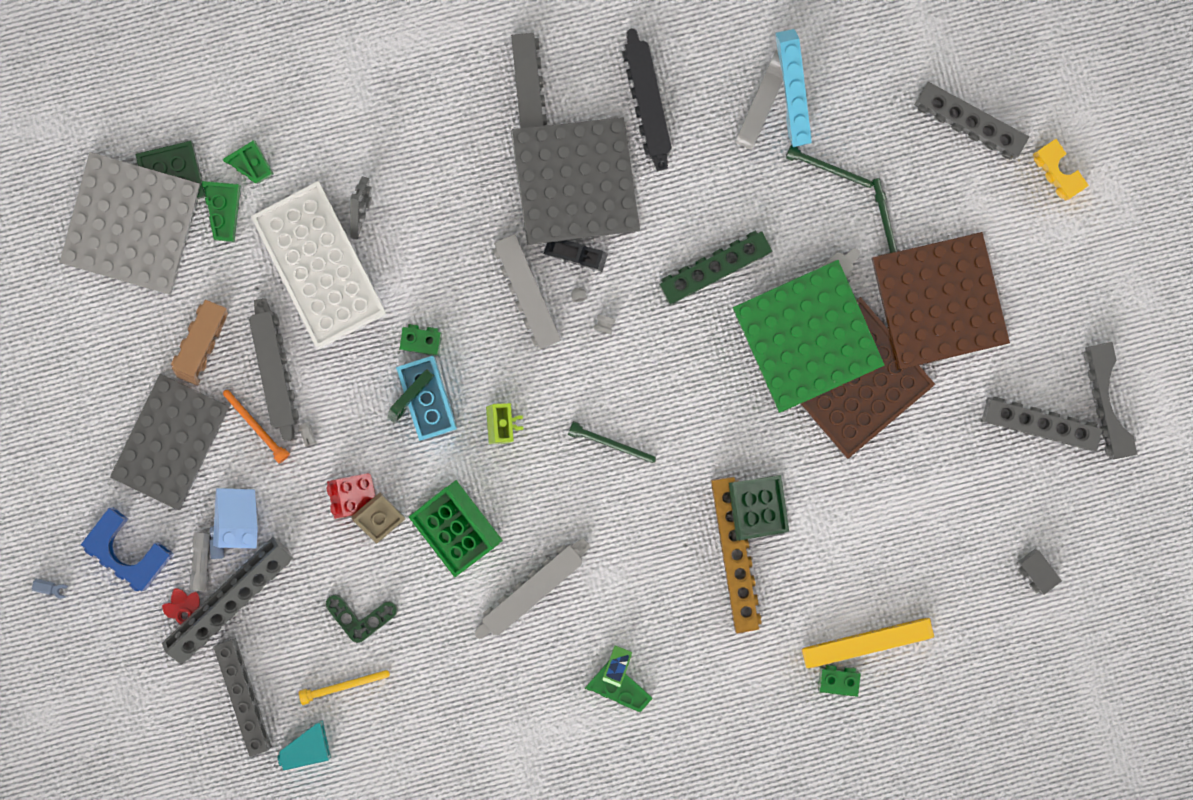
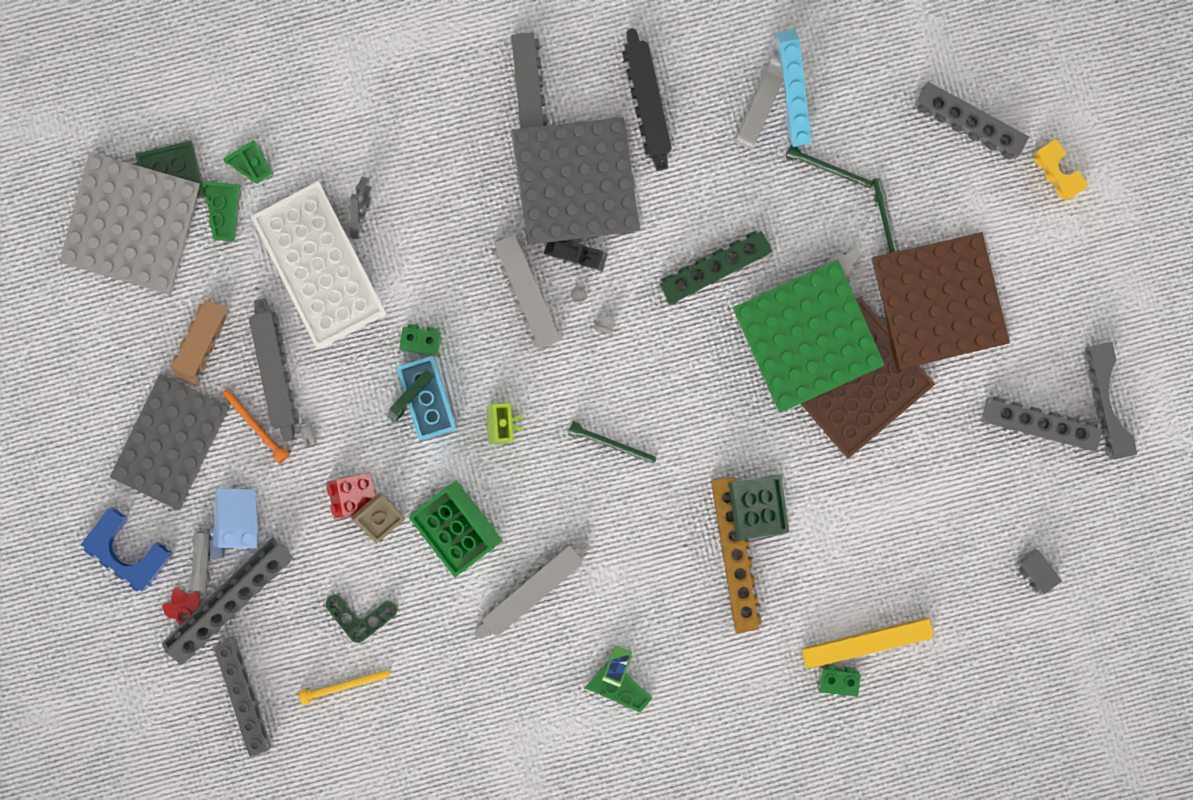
sand blue bar [32,578,68,599] -> none
teal slope [277,720,331,771] -> none

